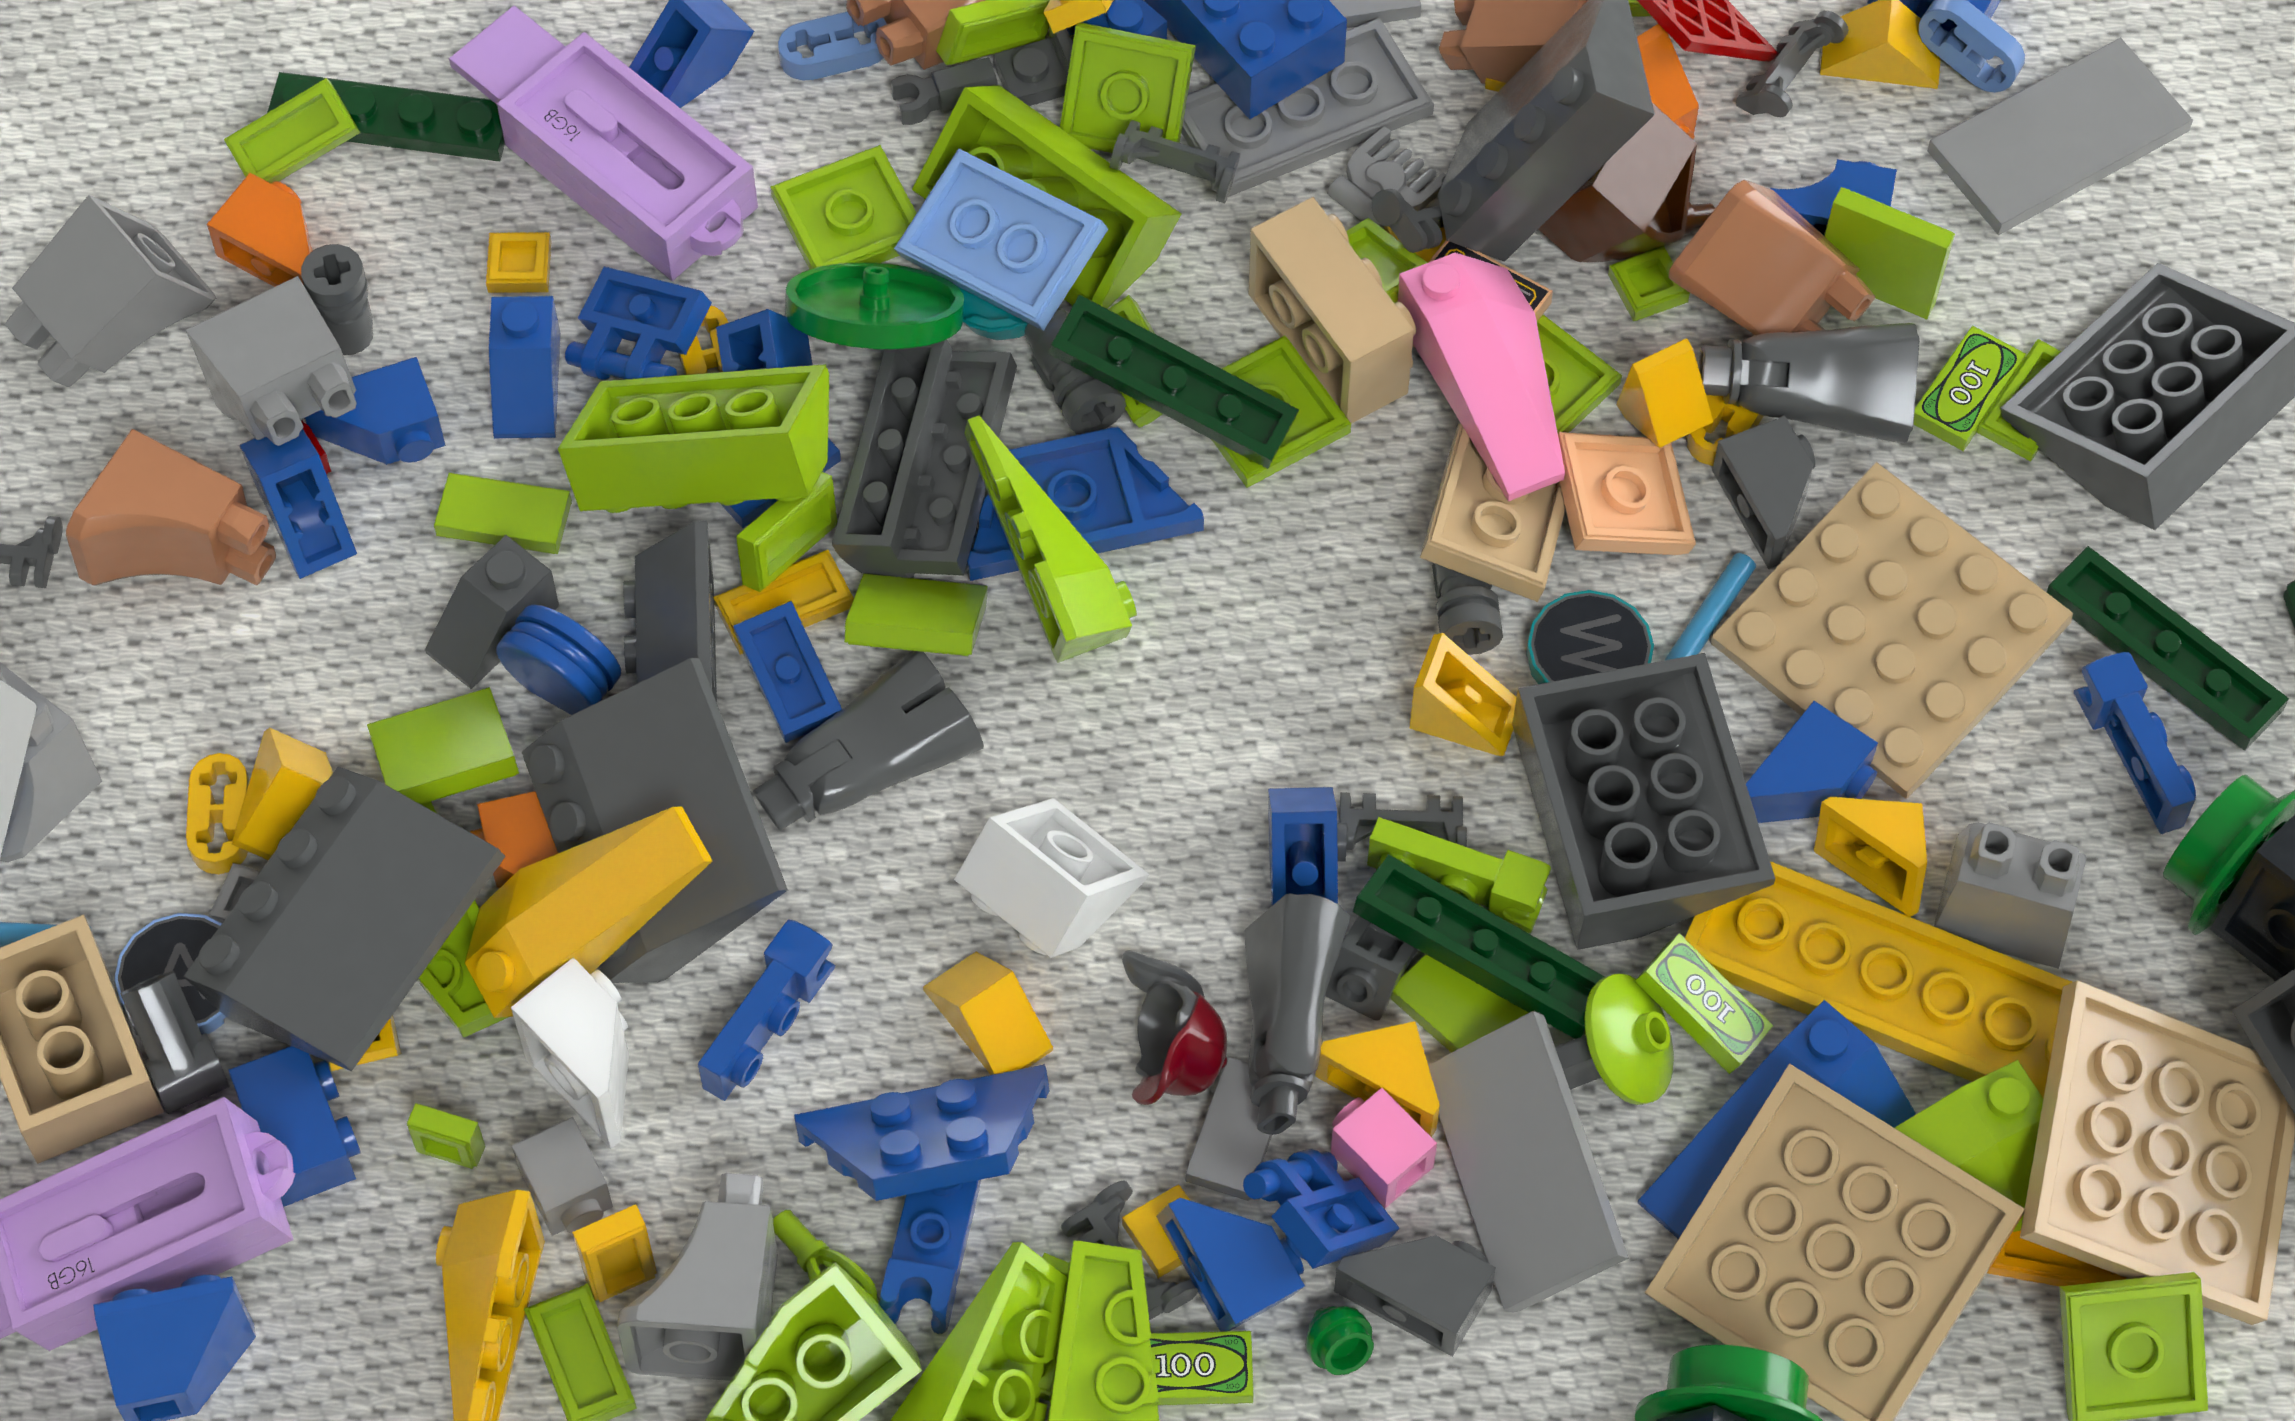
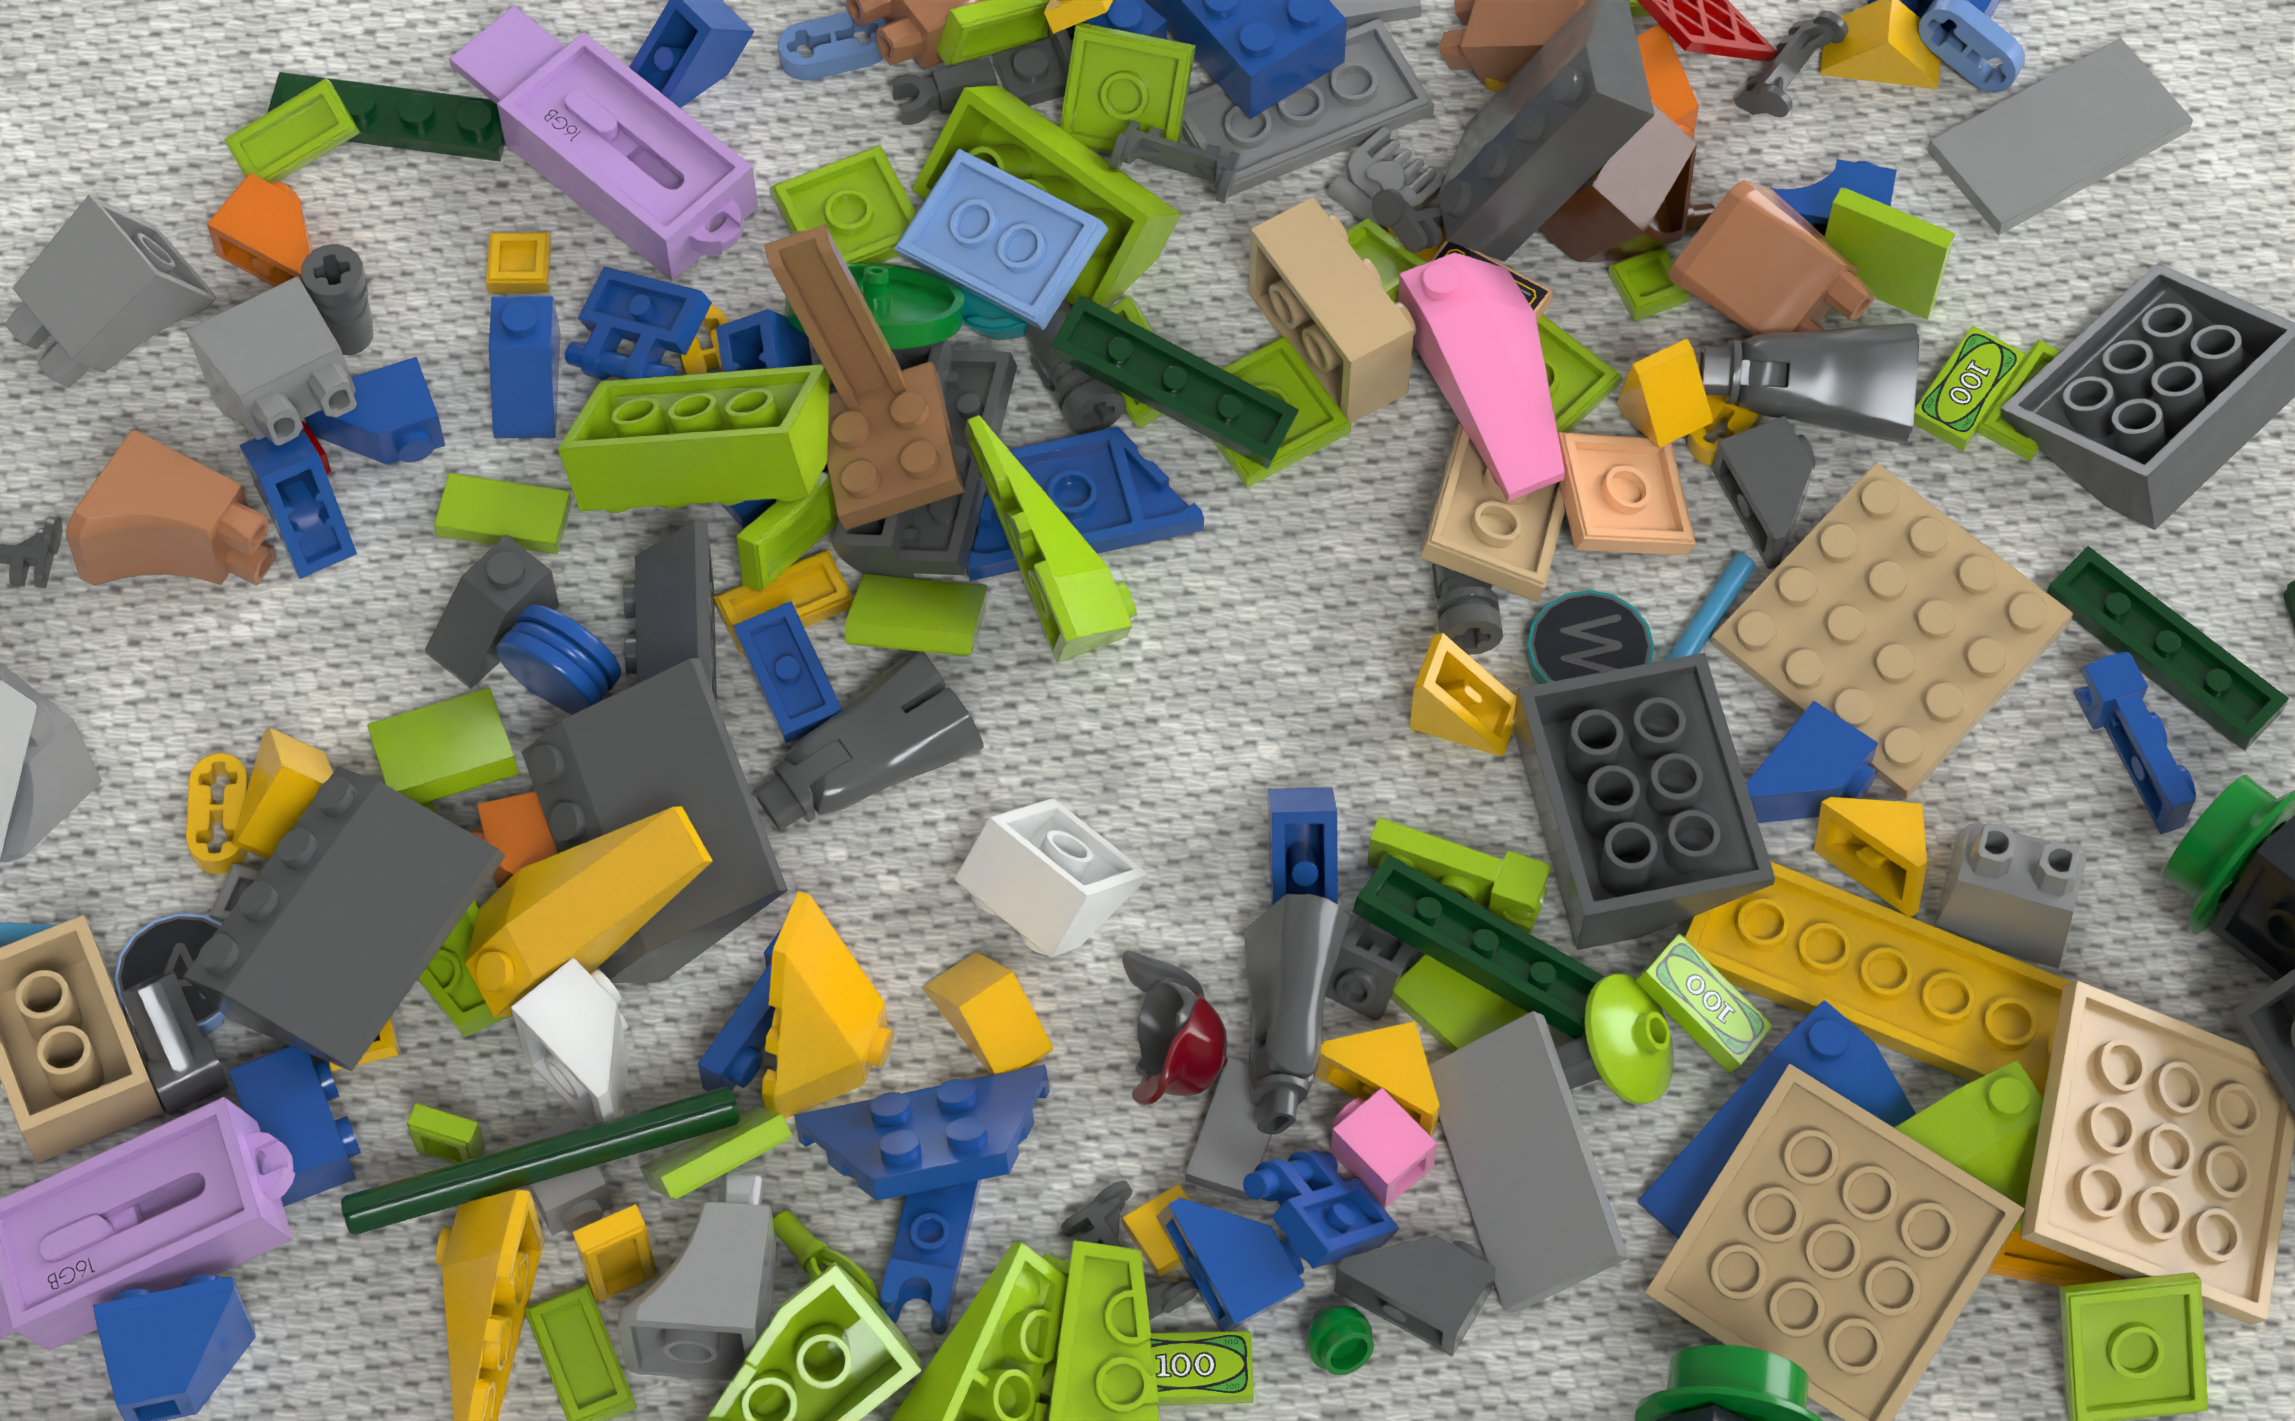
dark grey piece [1337,792,1467,862] -> none
none -> dark green axle [341,1086,740,1235]
none -> lime tile [639,1105,792,1200]
none -> yellow wedge [762,891,894,1119]
none -> medium nougat bracket [764,224,964,530]

